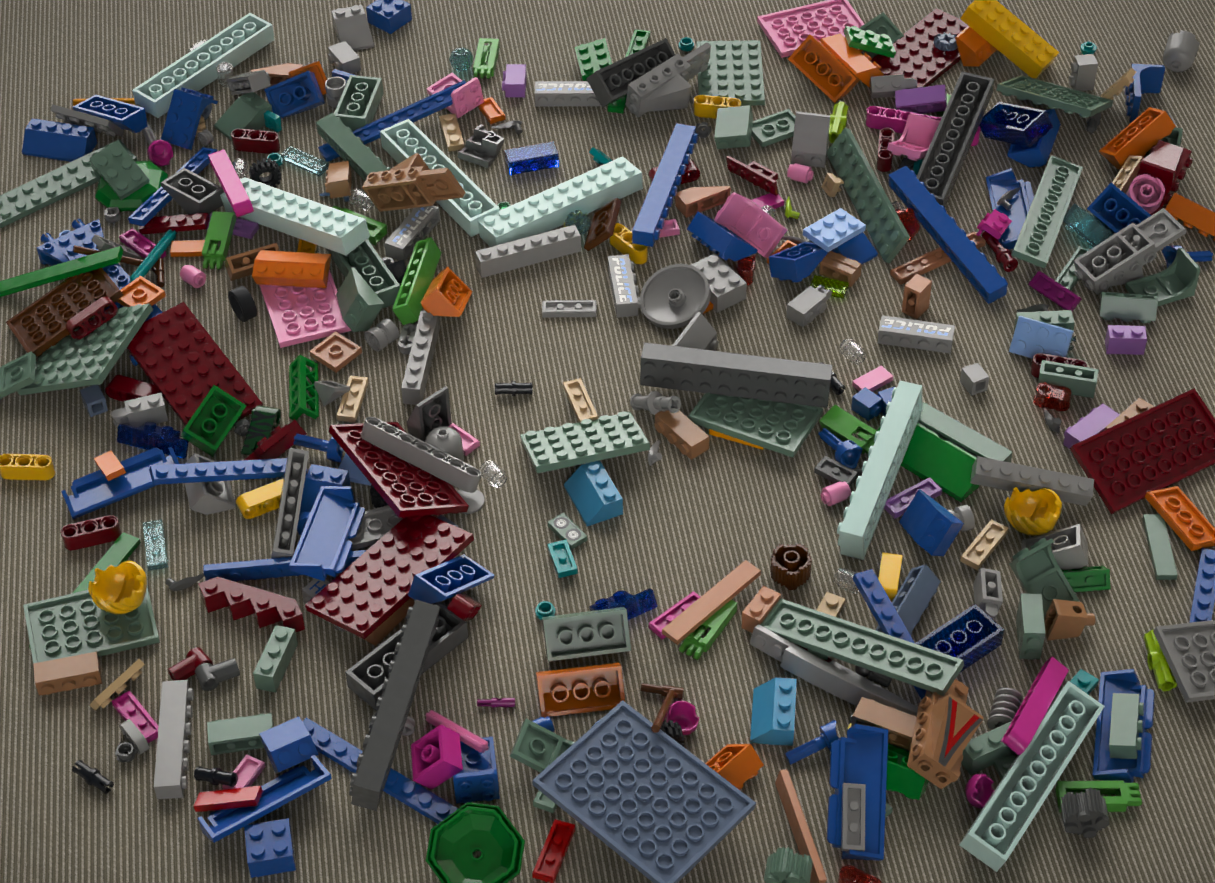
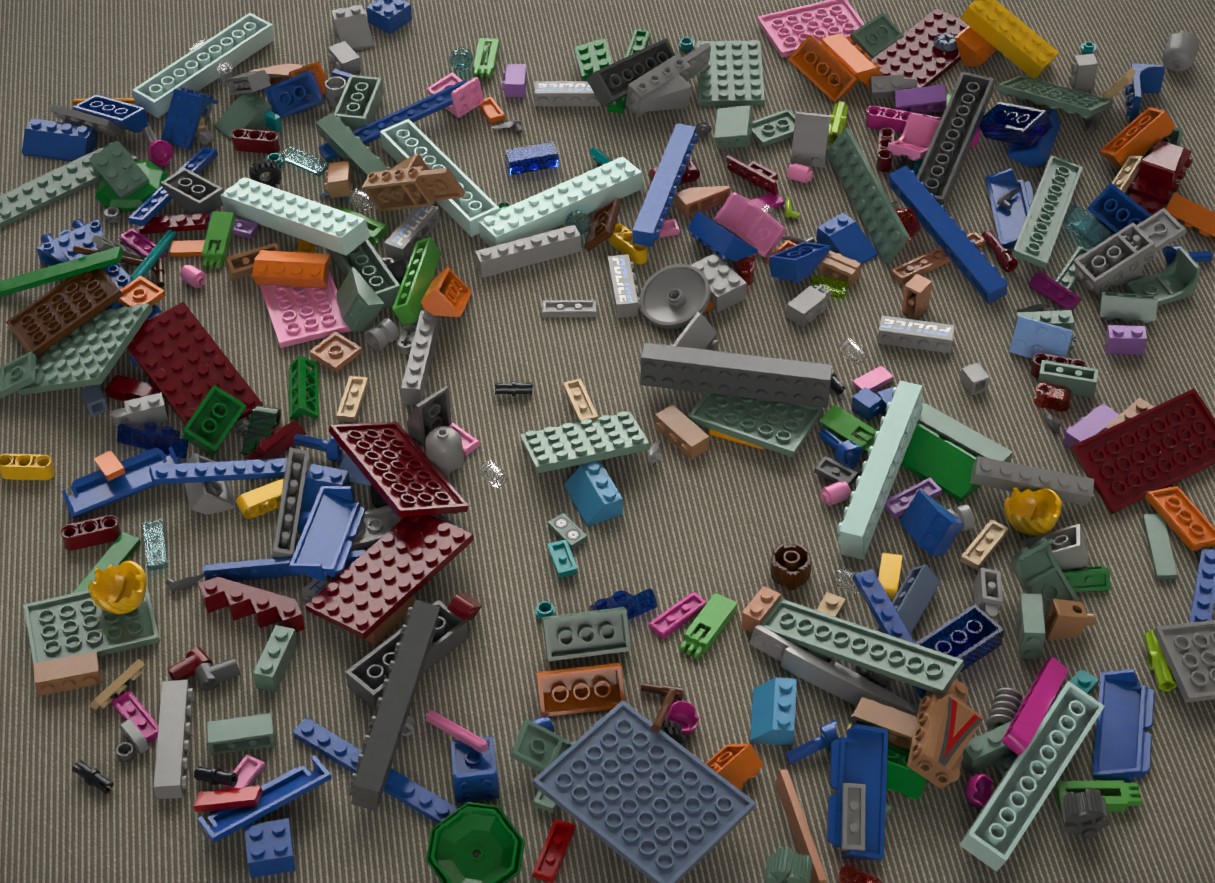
dark red beam [66,296,118,340] -> none
beam [208,149,254,217] -> none
black tyre [228,286,257,322] -> none
clear brick [232,158,249,179] -> none
blue slope [259,716,319,774] -> none
light grey slope [314,380,350,406] -> none
light grey beam [361,417,481,493] -> none
blue slope [408,554,495,604] -> none
dark pink brick [411,725,463,790] -> none
tan plate [439,114,465,152] -> none
flat silver slope [457,124,504,168] -> none
light grey piece [457,489,485,514] -> none
magenta pin [477,698,515,707] -> none
light grey piece [630,391,681,415] -> none
nougat tile [662,560,761,645] -> none
yellow beam [694,95,741,119] -> none
light blue plate [803,208,866,252] -> none
tan tile [822,173,844,197] -> none
green plate [843,26,896,58] -> none
dark pink bracket [976,209,1012,240] -> none
sand green brick [1109,693,1144,759] -> none
bright pink brick [1126,174,1165,214] -> none

